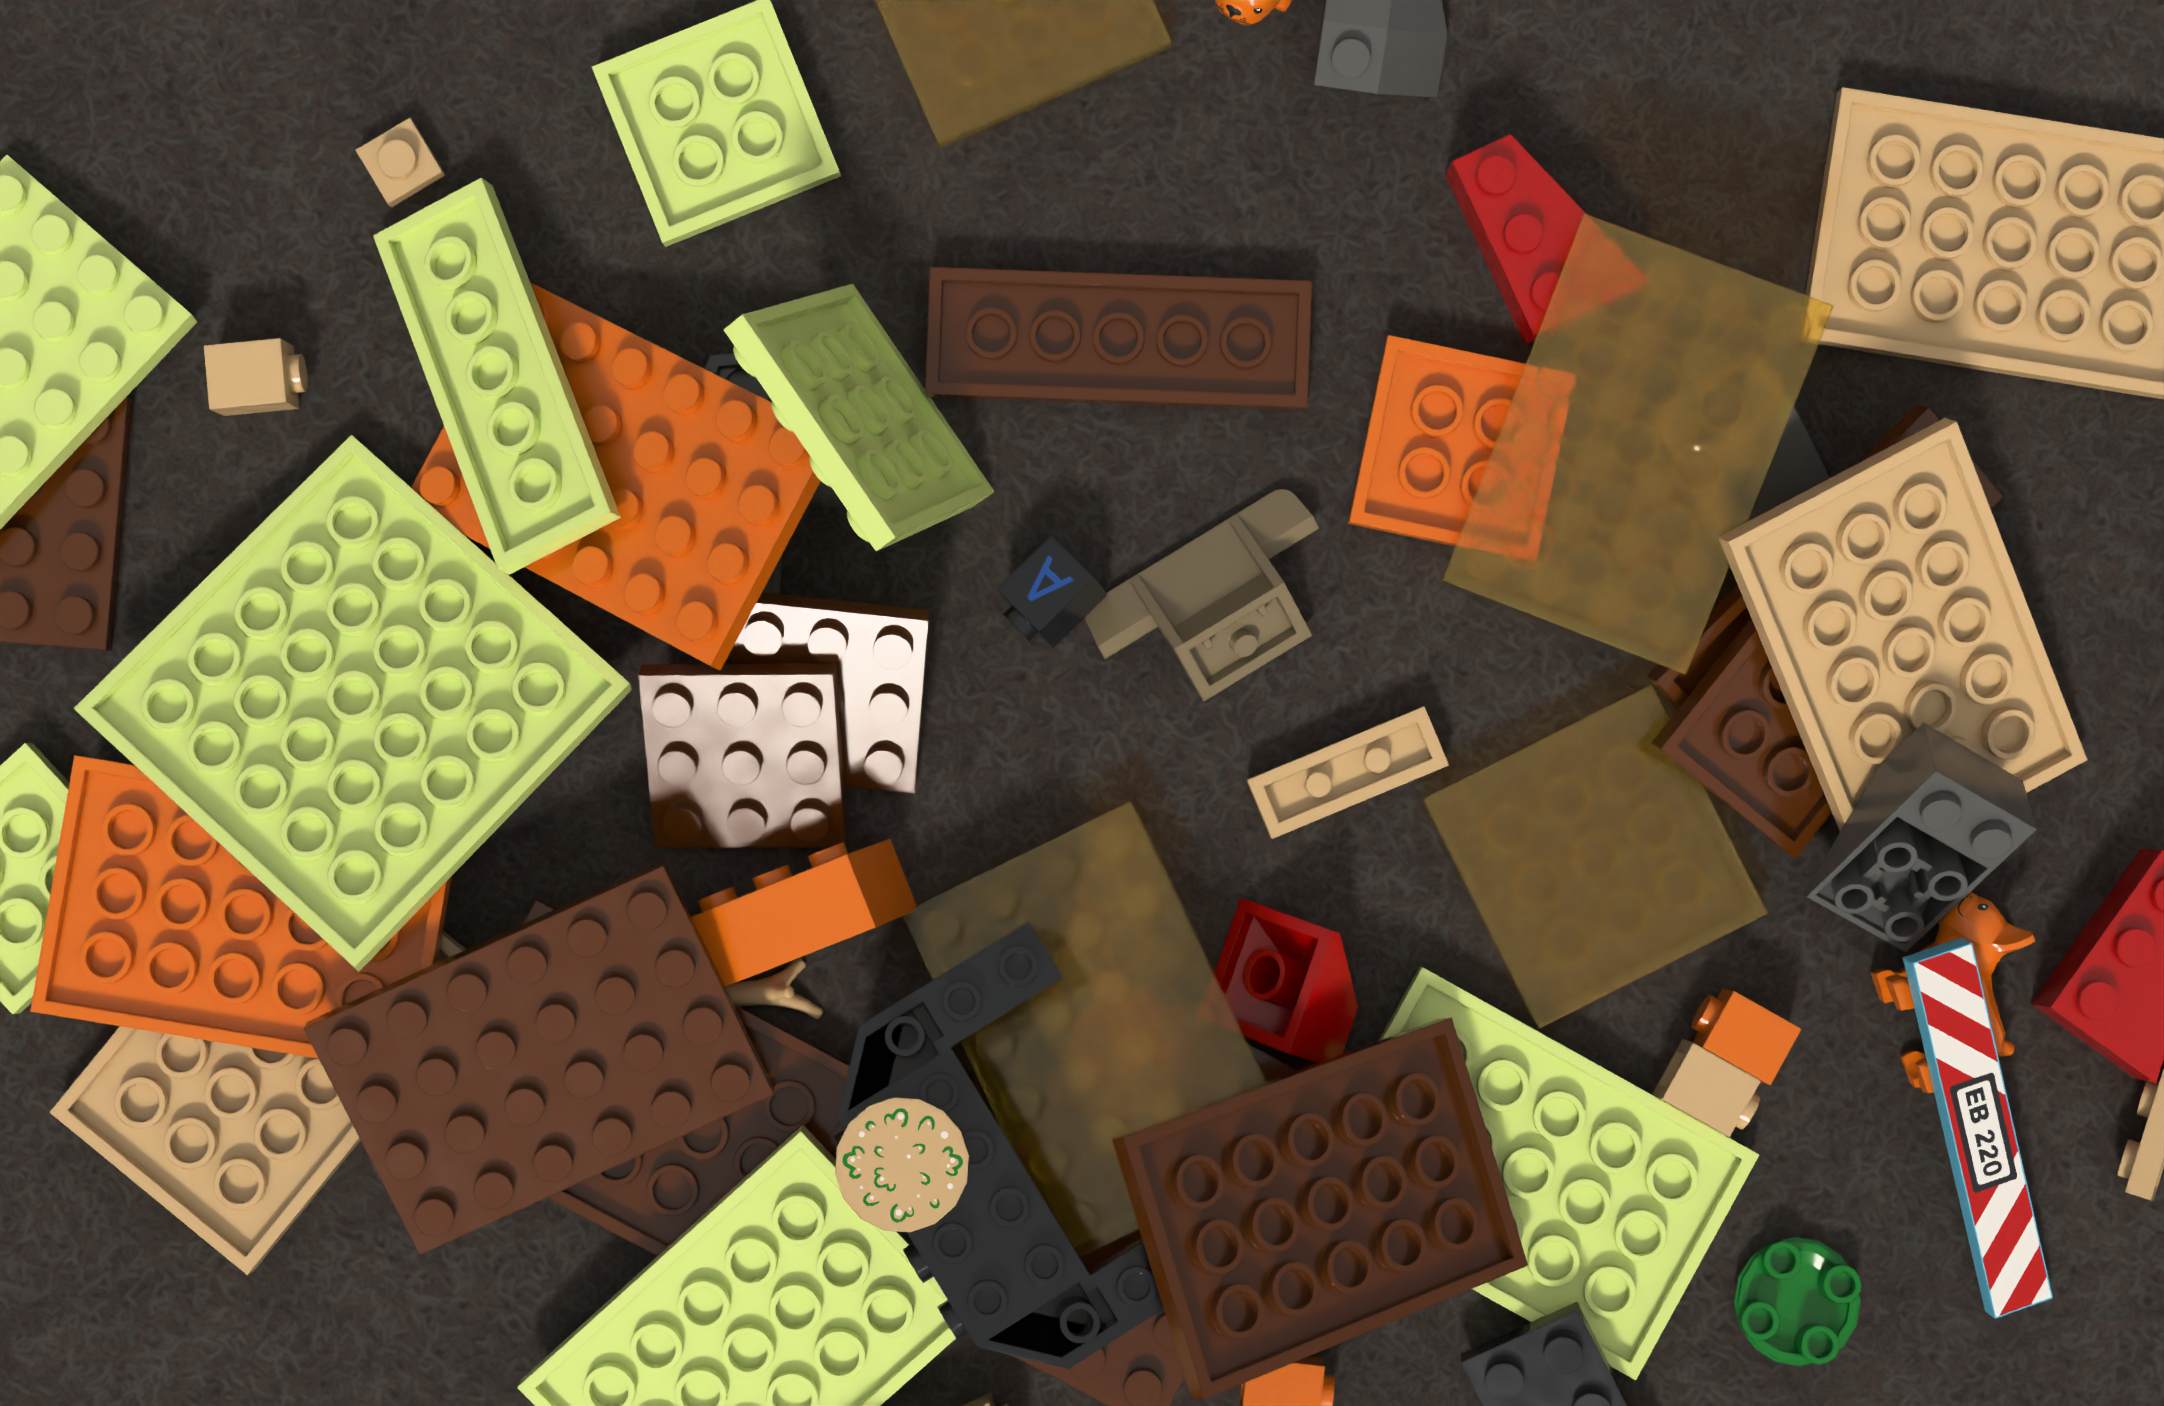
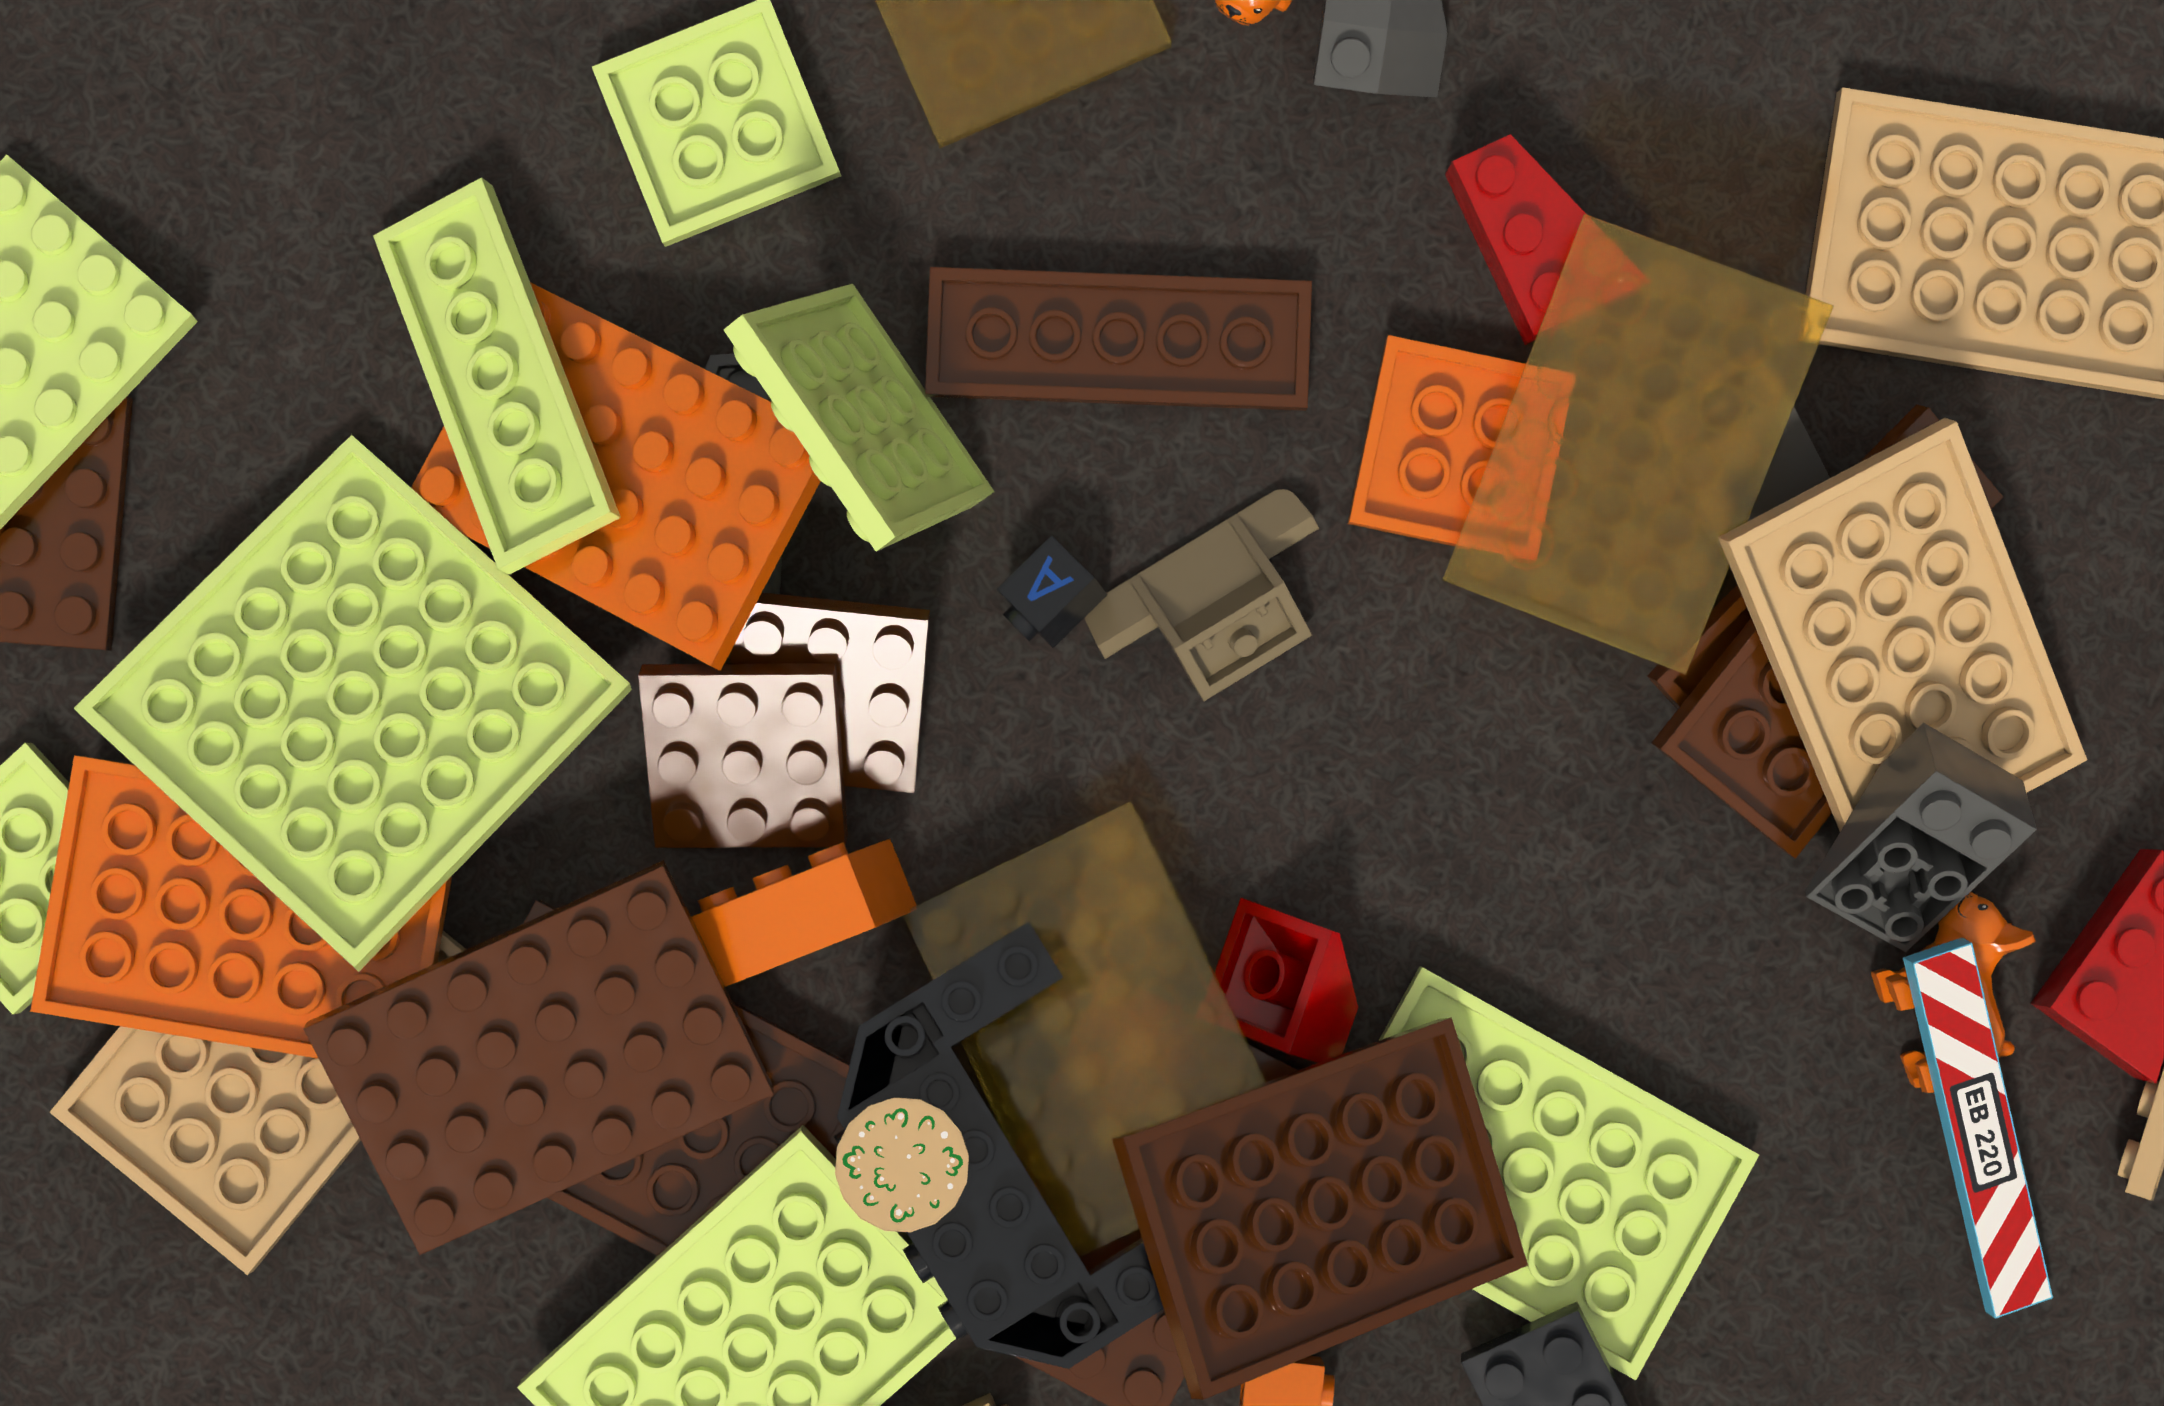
tan brick [204,338,308,416] -> none
tan plate [356,118,445,207] -> none
tan bar [726,958,823,1019] -> none
tan plate [1246,706,1449,839] -> none
clear yellow plate [1421,685,1768,1029] -> none
tan brick [1652,1039,1761,1137] -> none
orange brick [1691,988,1801,1085] -> none
green dish [1733,1237,1862,1366] -> none

